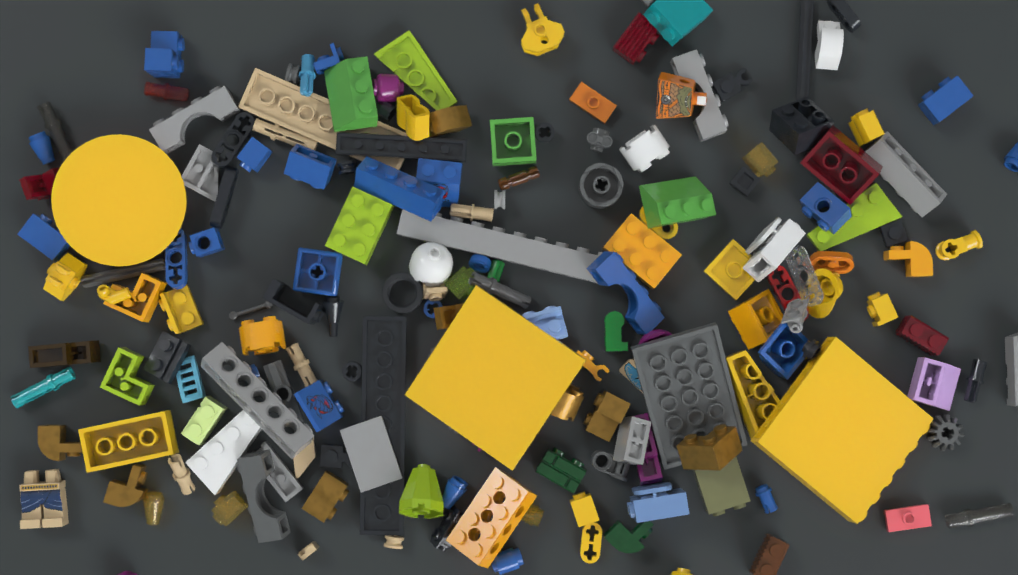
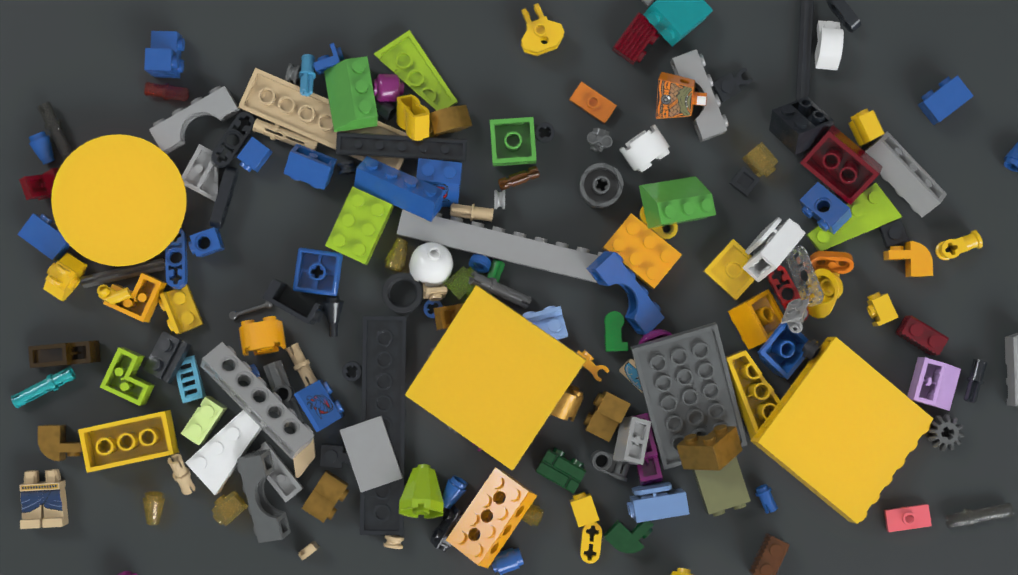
pearl gold brick [103,464,148,507] -> none
none -> clear yellow cone [384,238,408,272]

